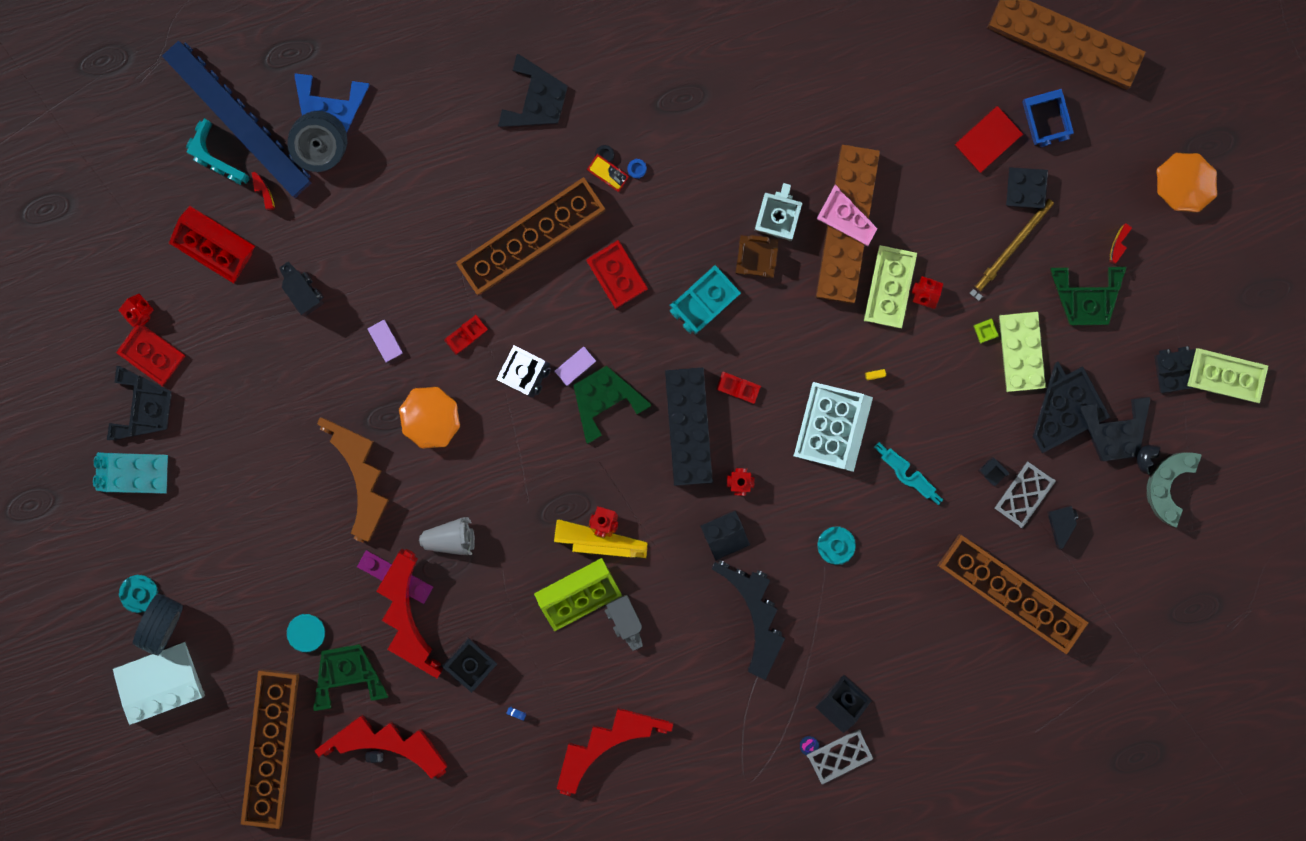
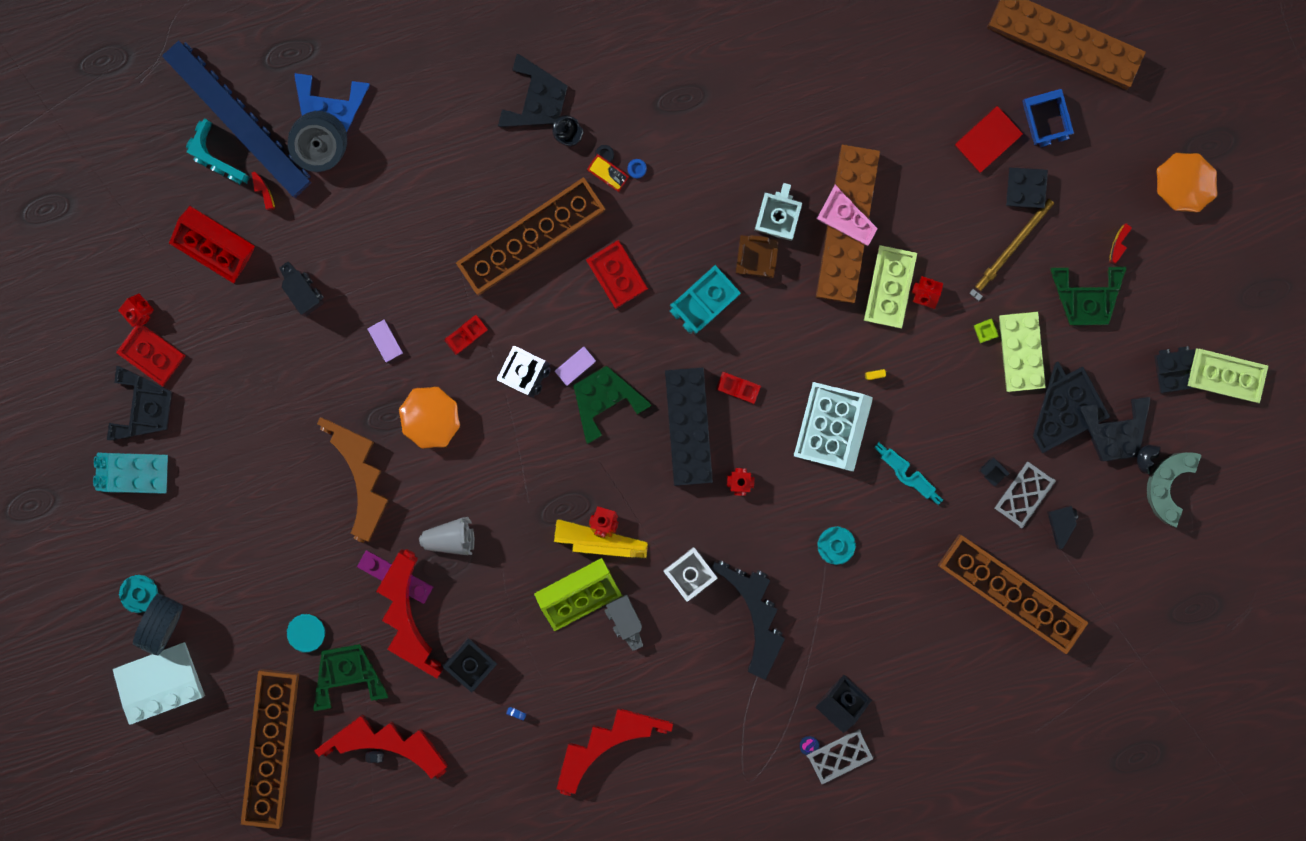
black slope [700,510,750,561] -> none
none -> black hair [552,115,583,146]
none -> white brick [663,547,717,601]

